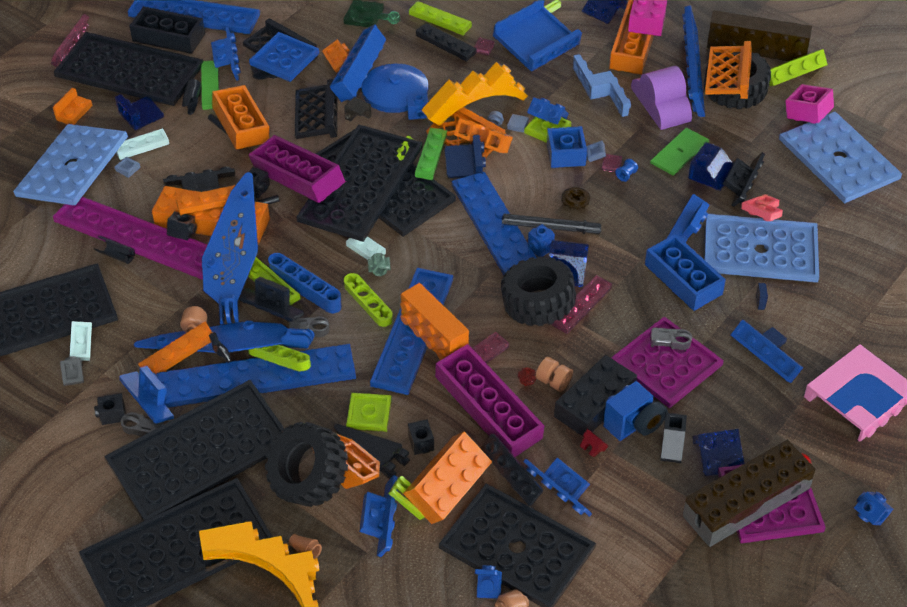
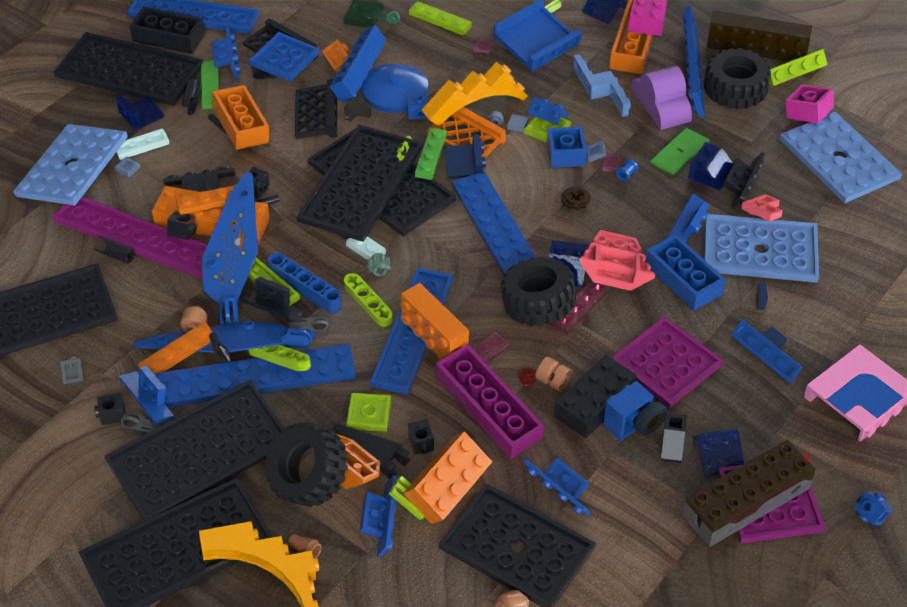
clear pink plate [51,14,90,67] -> none
orange bracket [53,88,93,125] -> none
light aqua plate [70,321,92,361] -> none
magenta brick [248,135,346,203] -> none
black plate [416,23,477,62] -> none
orange arch [454,118,513,153] -> none
blue bracket [475,565,502,599] -> none
black bracket [480,434,543,506] -> none
black axle [502,213,601,234] -> none
blue brick [528,224,555,257] -> none
dark red tile [580,429,609,457] -> none
flat silver piece [651,328,692,350] -> none
orange fence [705,41,752,99] -> none
none -> coral wedge [580,230,655,291]

